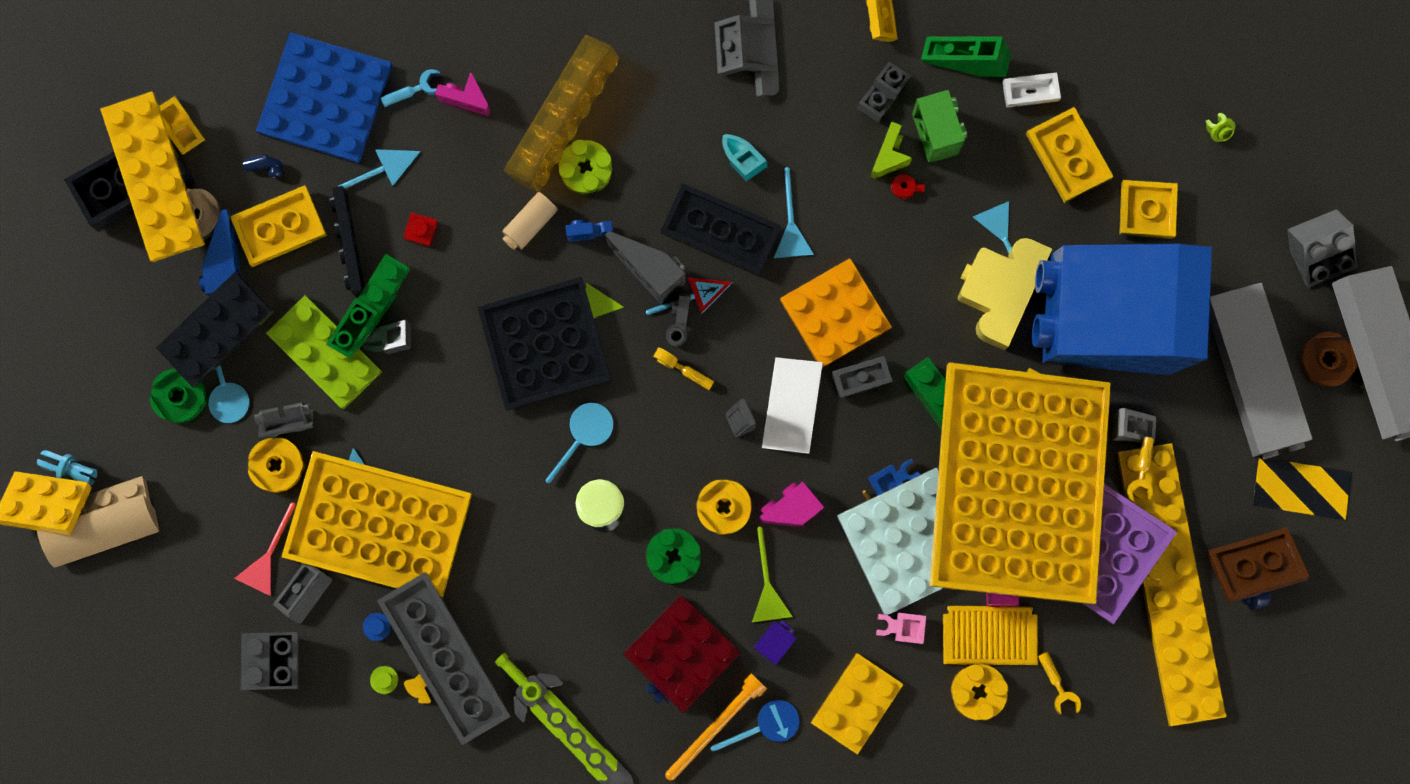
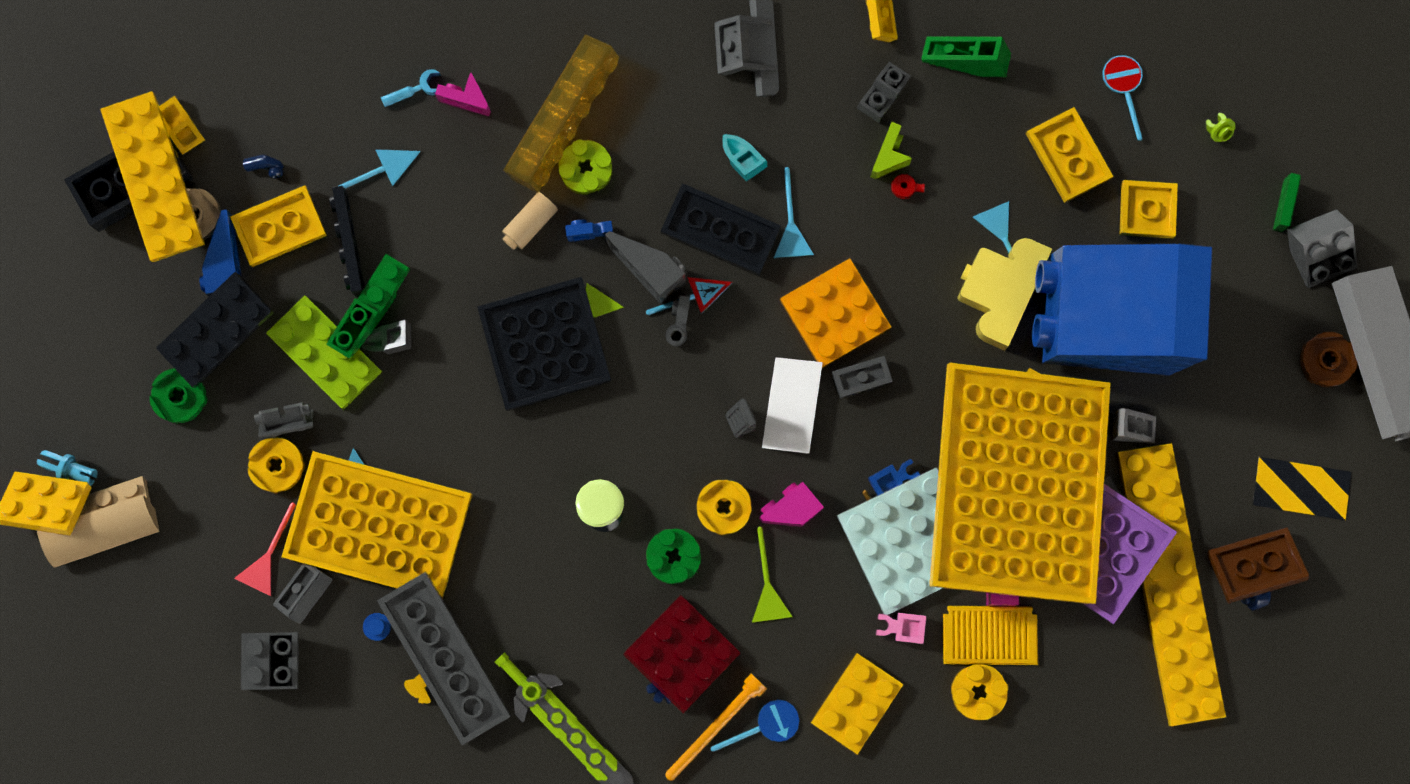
medium azure piece [209,365,250,423] -> none
blue plate [256,32,393,164] -> none
lime plate [370,666,399,694] -> none
red plate [403,213,438,247] -> none
medium azure piece [546,403,613,483] -> none
yellow piece [653,347,714,390] -> none
dark purple brick [754,621,797,665] -> none
green brick [903,357,946,431] -> none
bright green brick [912,90,967,163] -> none
white piece [1003,72,1061,108] -> none
yellow piece [1038,652,1081,714] -> none
yellow piece [1126,437,1154,502] -> none
light grey brick [1209,282,1312,460] -> none
none -> piece [1102,55,1143,141]
none -> green tile [1273,173,1301,232]

